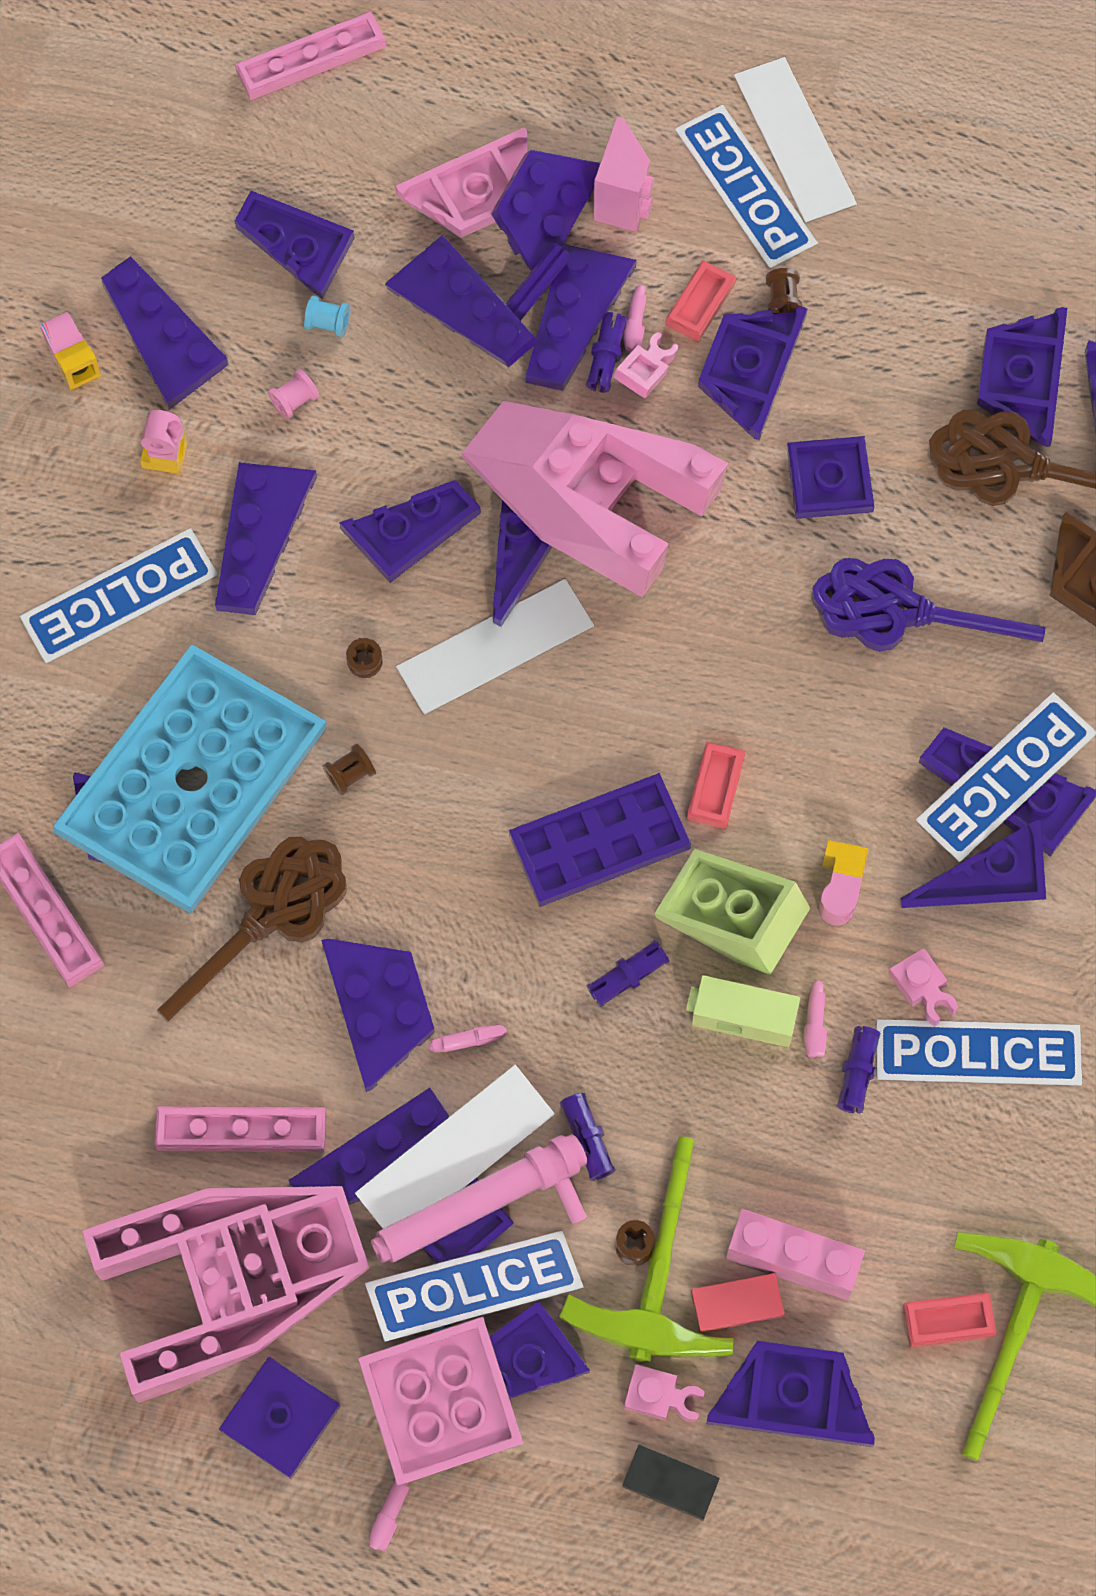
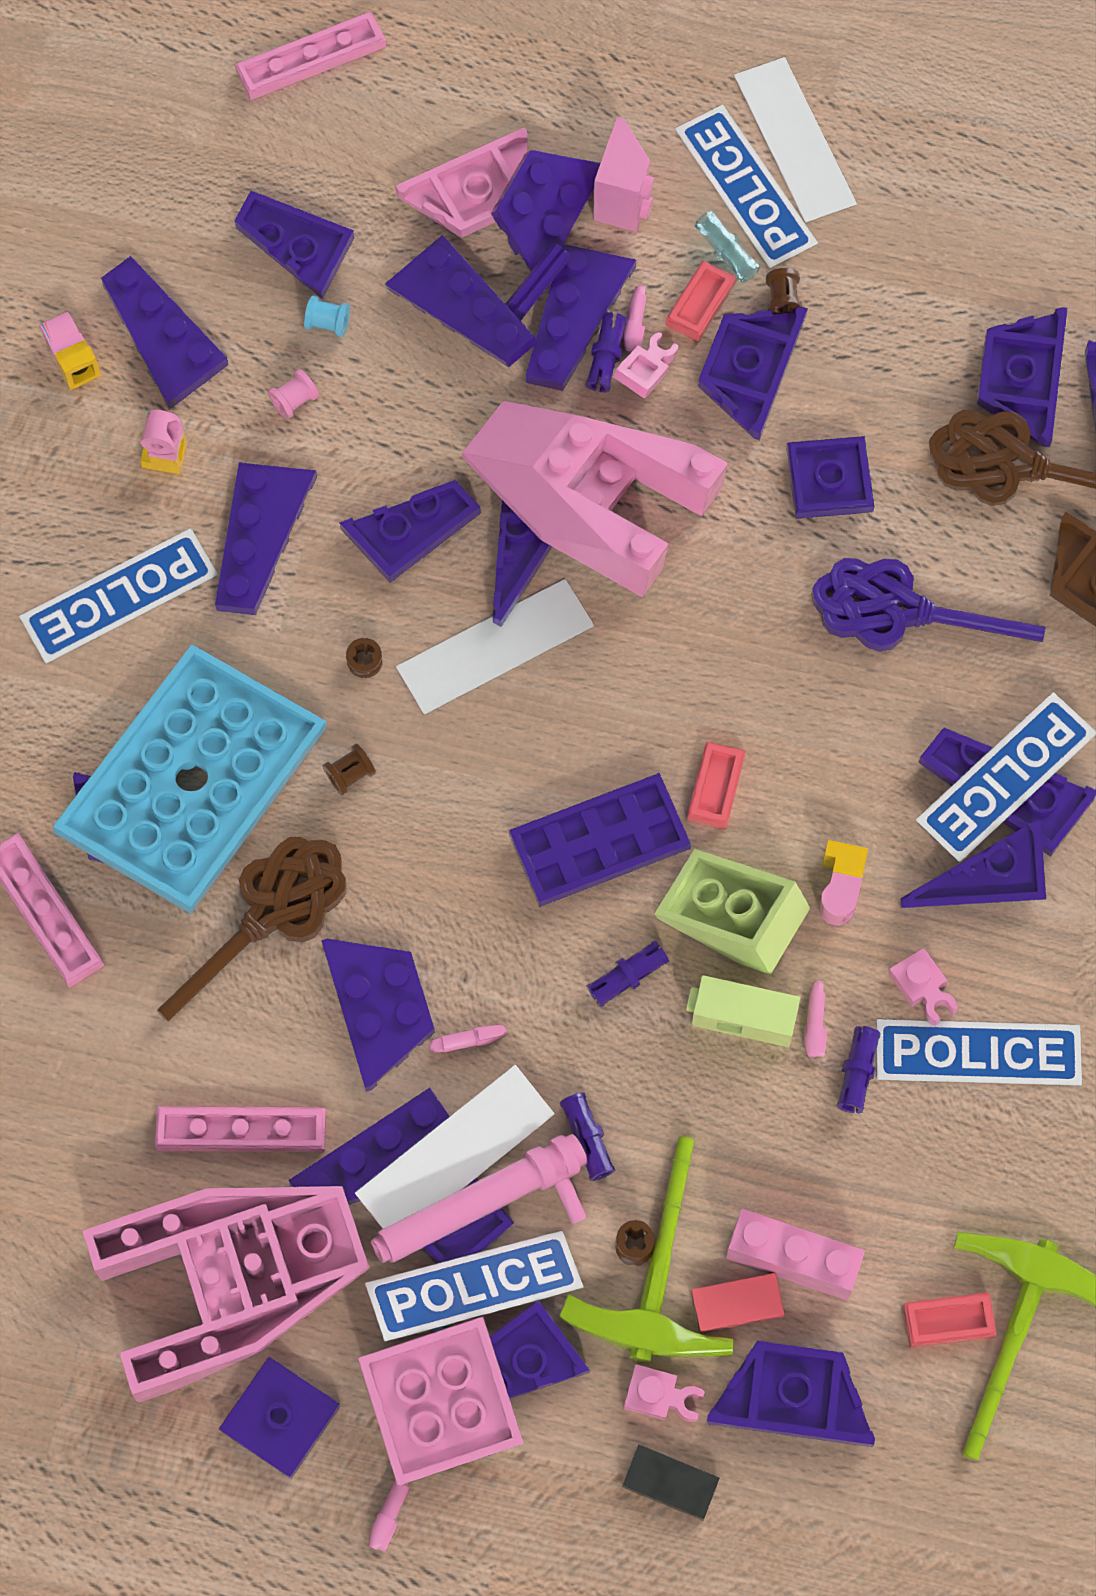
none -> clear light blue pin [694,211,760,283]

